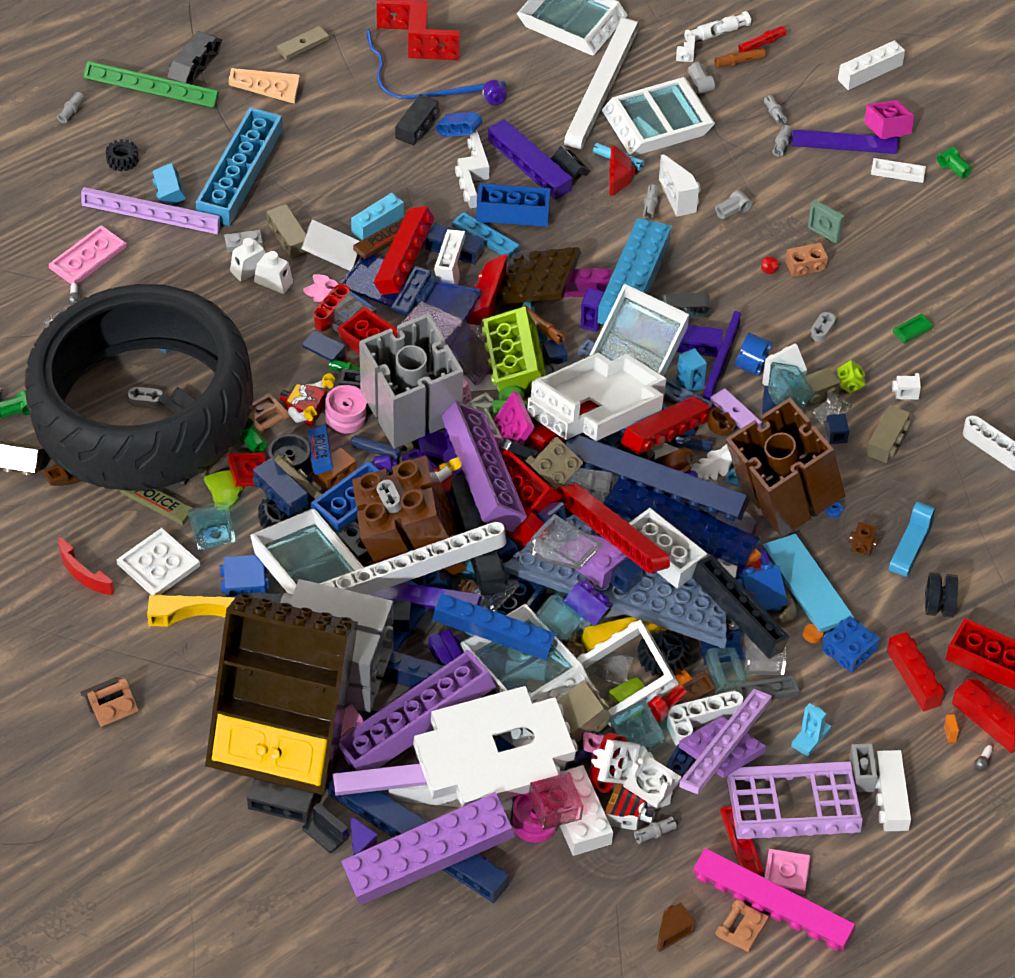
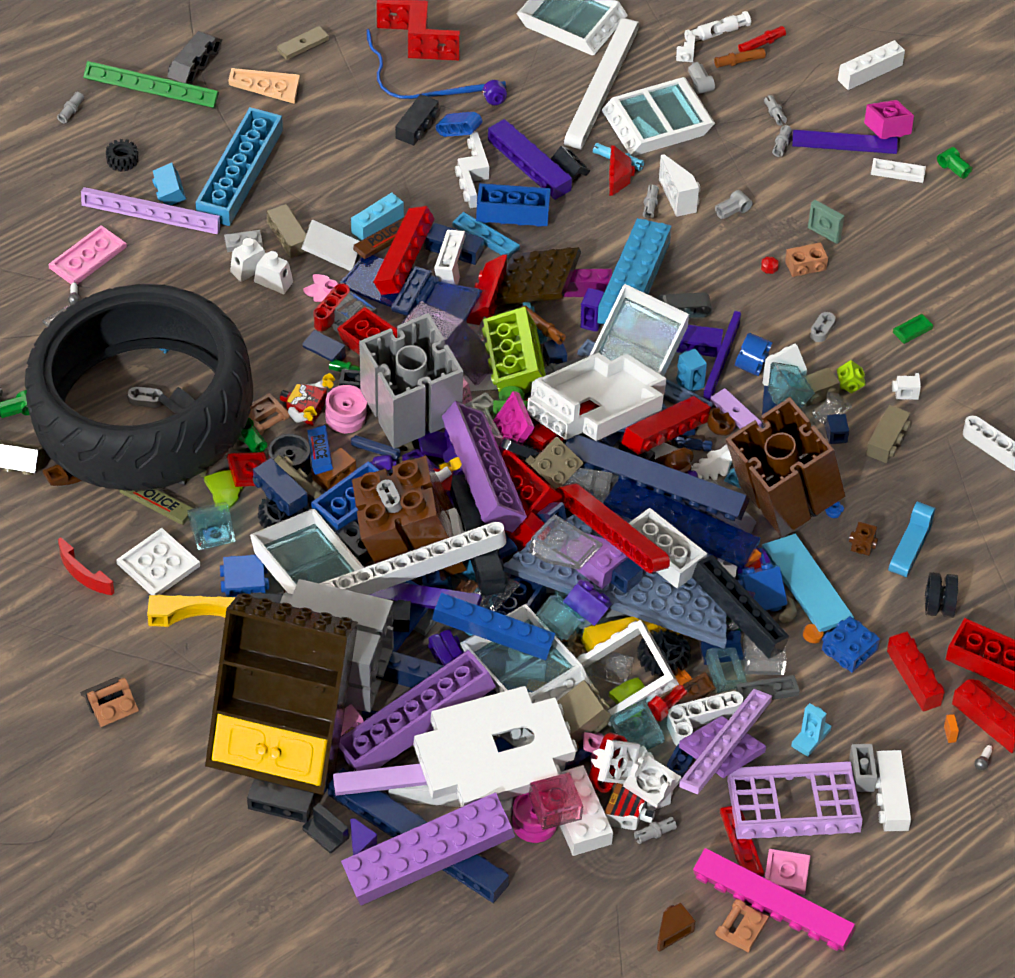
none -> white tile [448,508,464,536]

